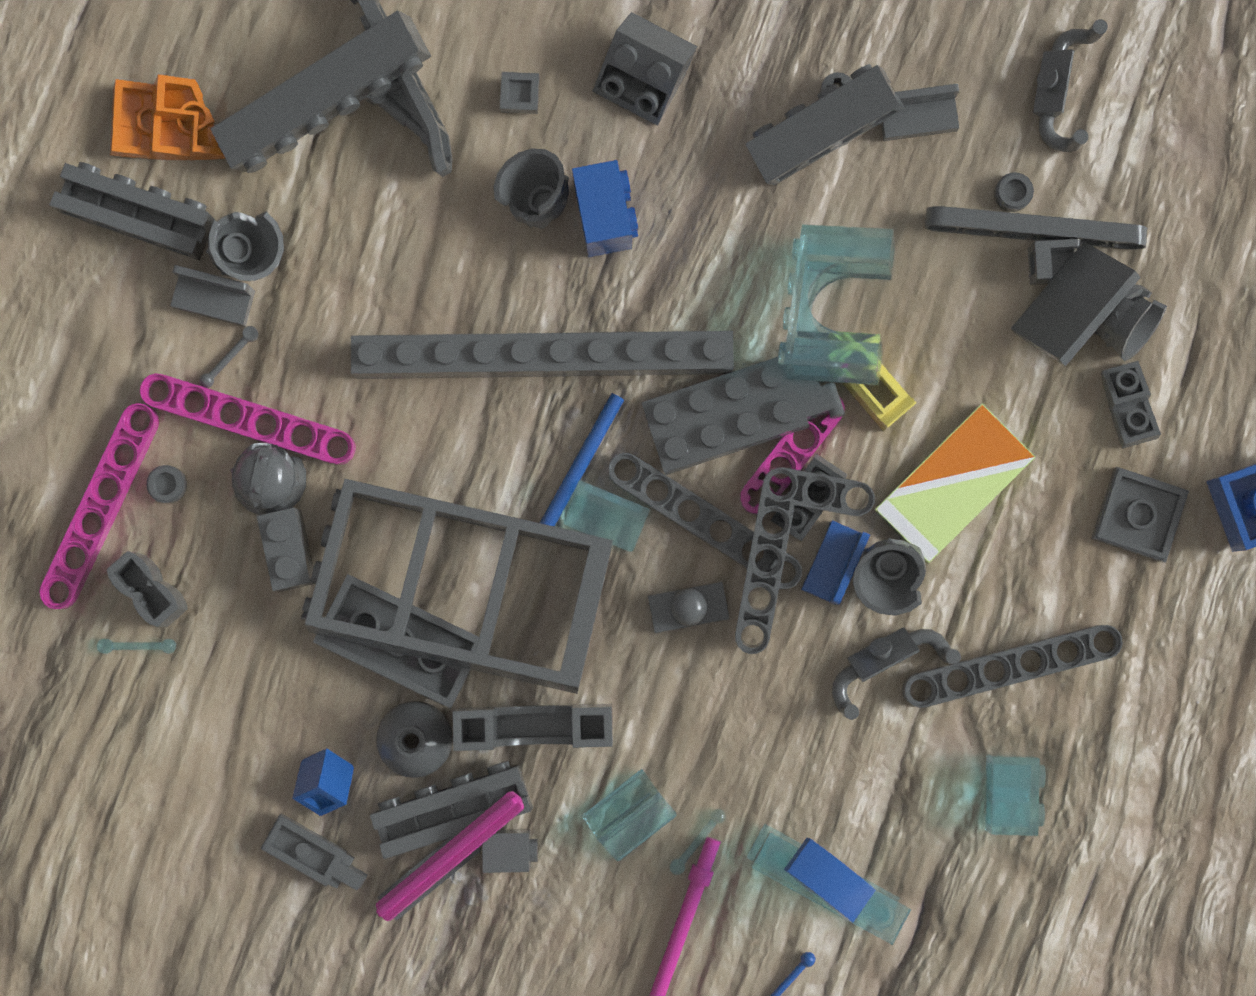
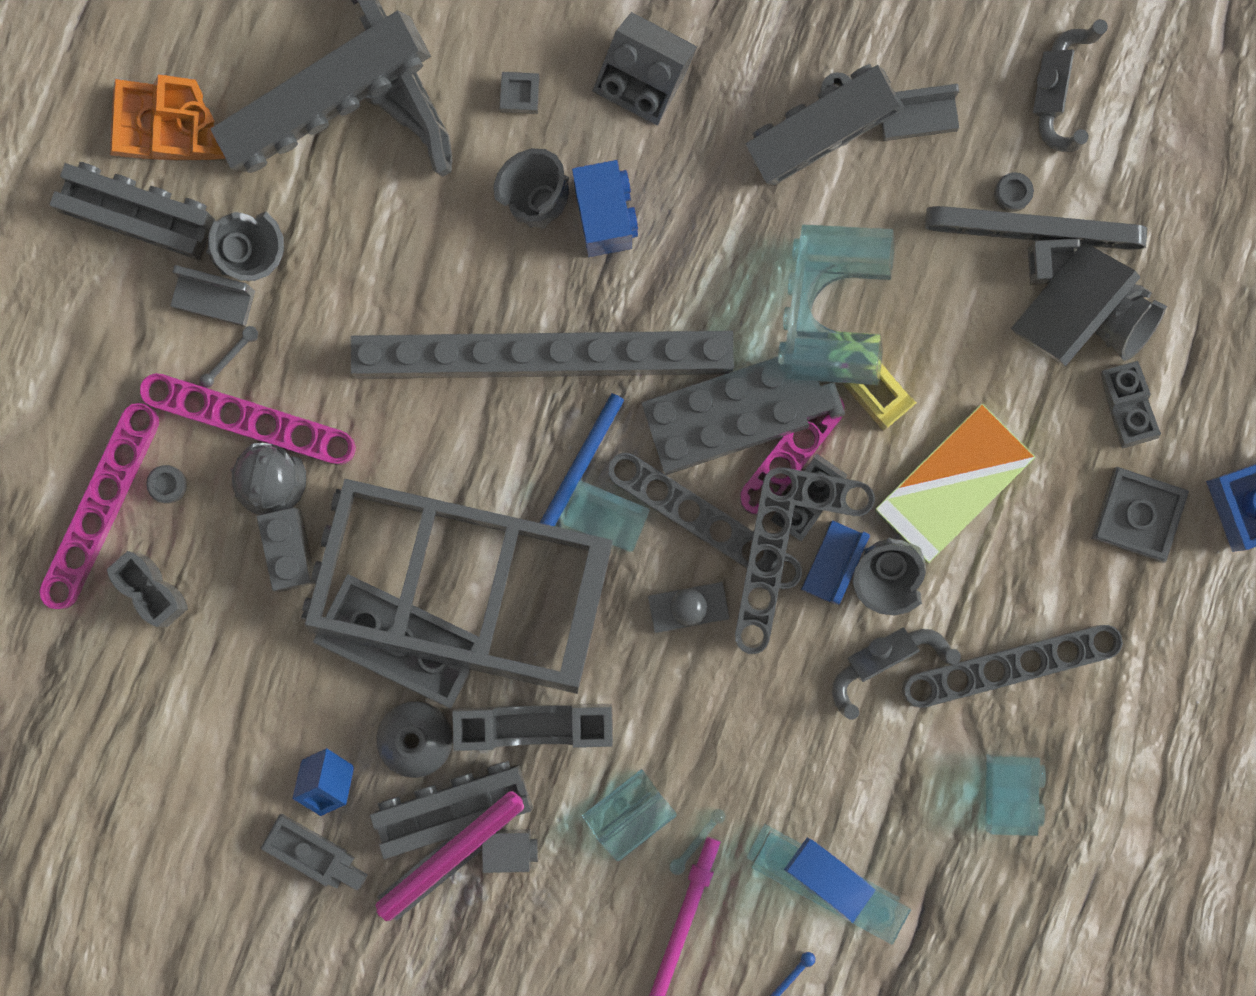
clear light blue hinge [97,638,176,654] -> none

